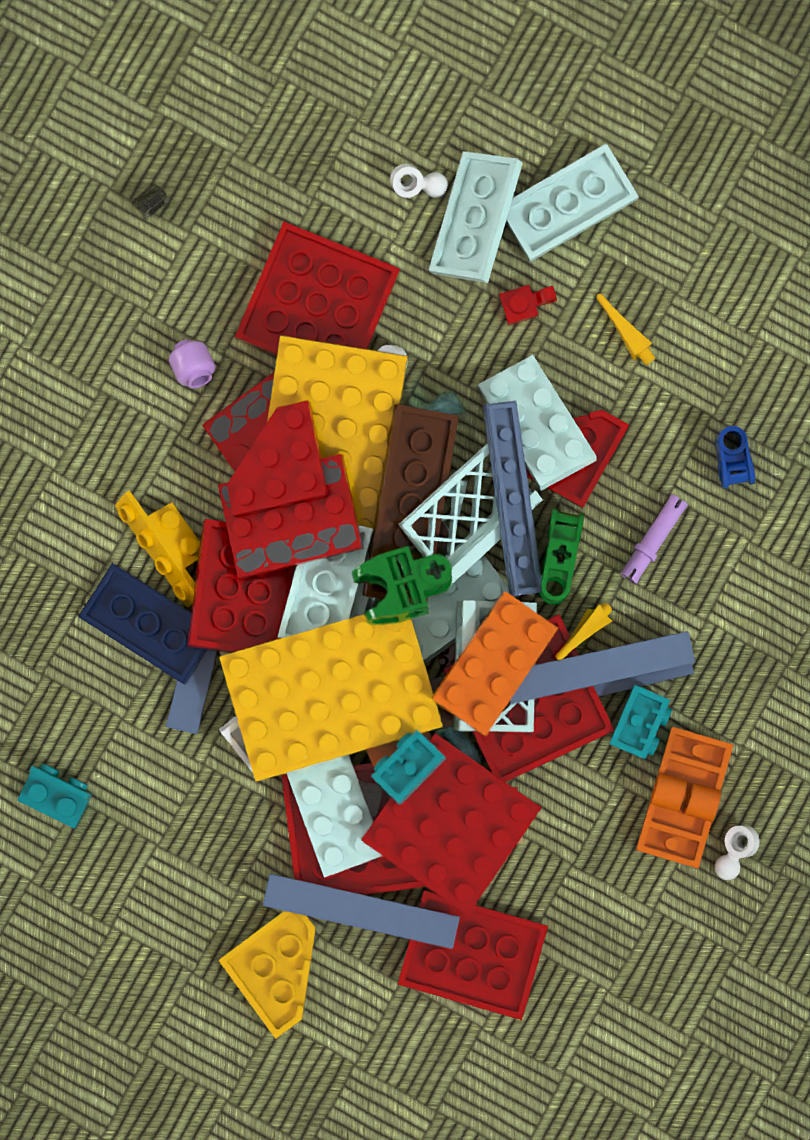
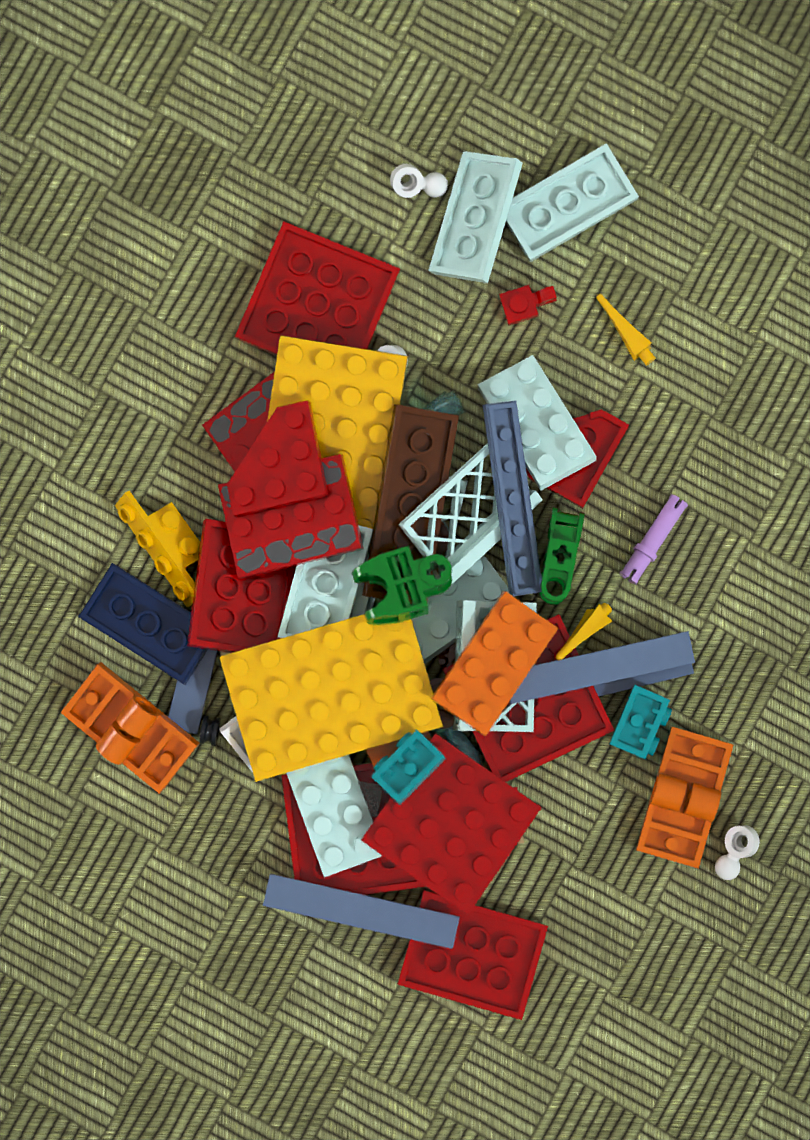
teal bracket [17,763,93,829] -> none
clear smoke slope [131,184,169,220] -> none
lavender head [169,339,215,388] -> none
yellow plate [218,911,316,1039] -> none
blue piece [715,426,755,489] -> none
none -> orange plate [61,662,200,794]
none -> black bush [199,715,221,746]

